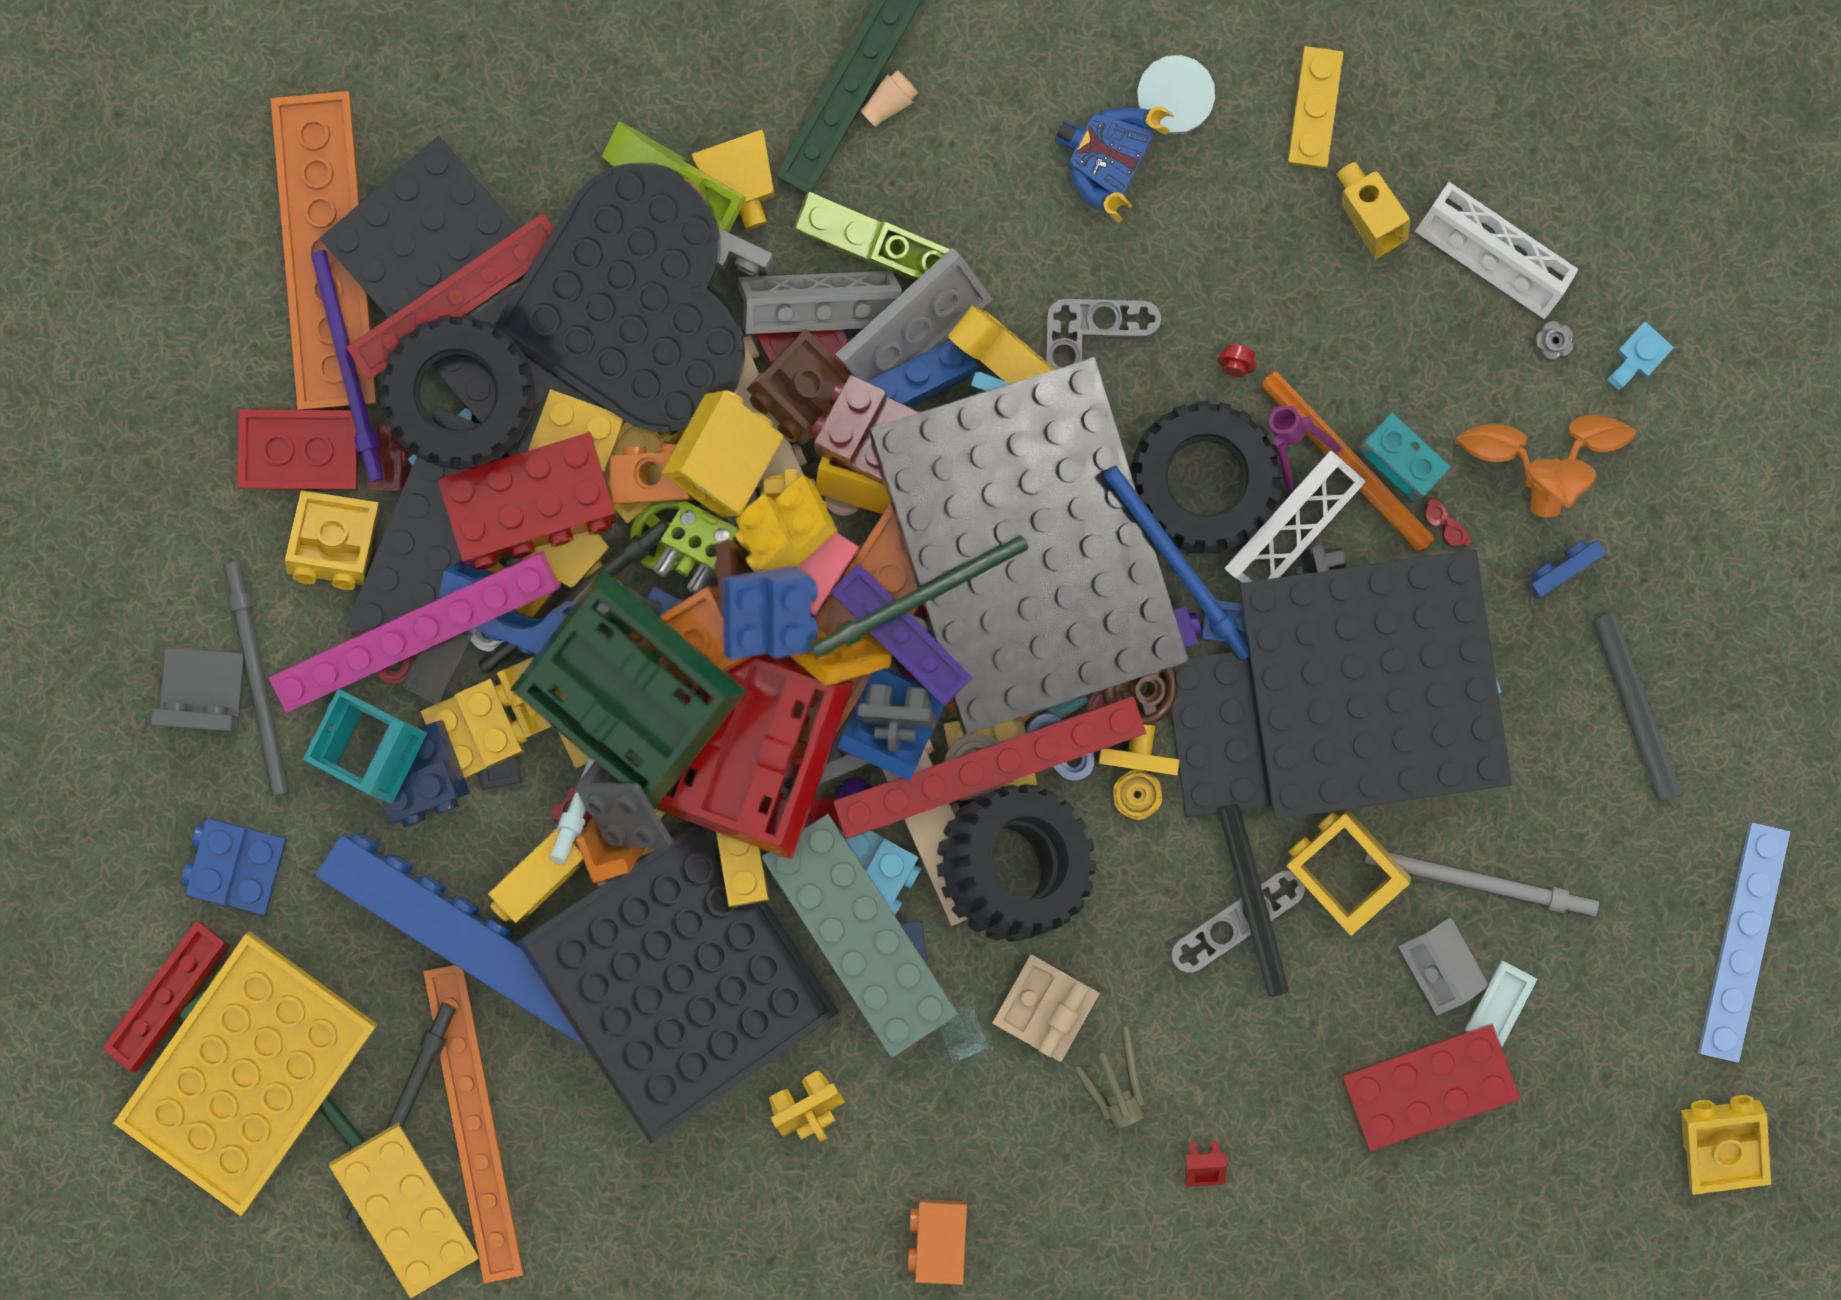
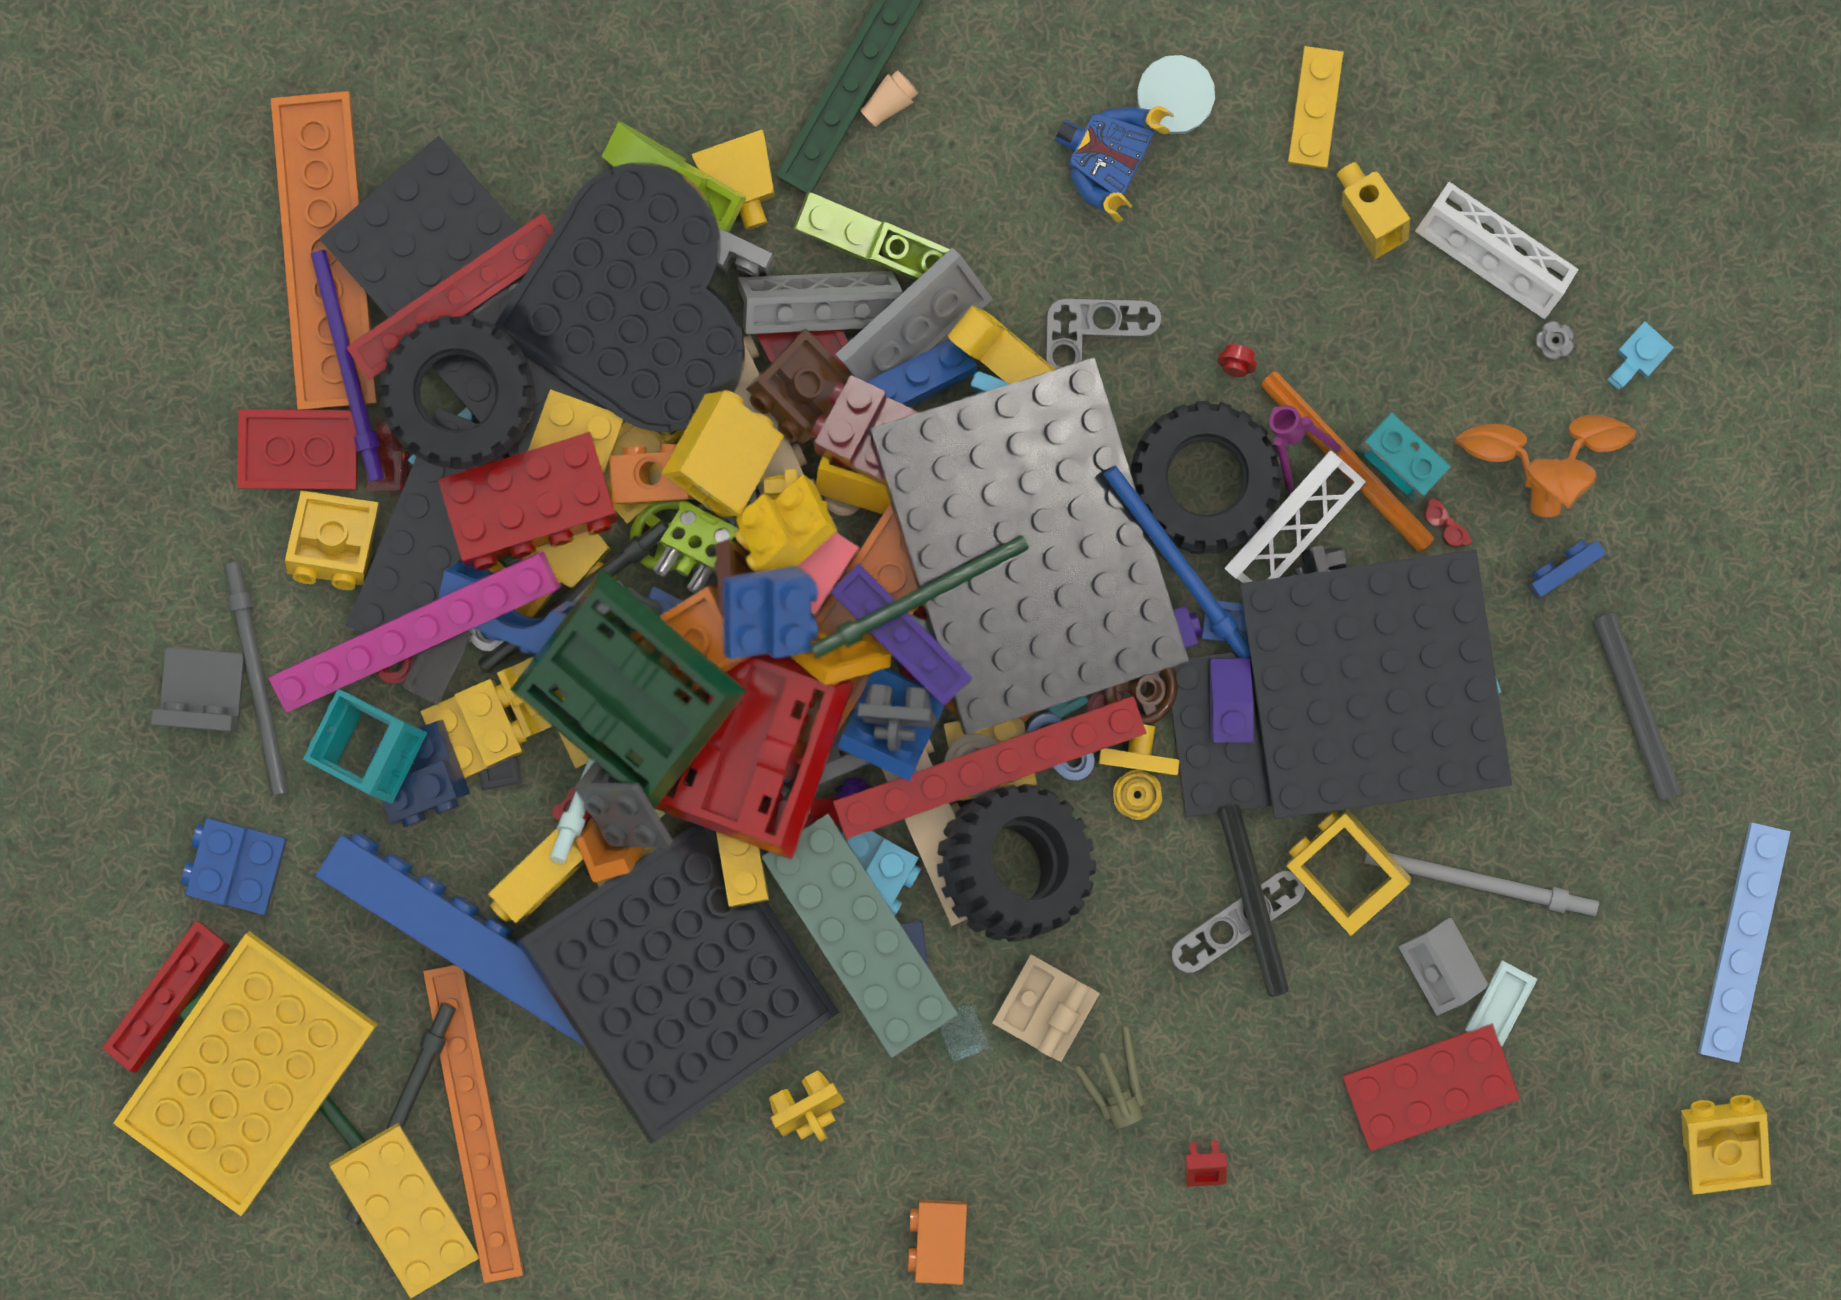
none -> dark purple slope [1210,658,1253,742]

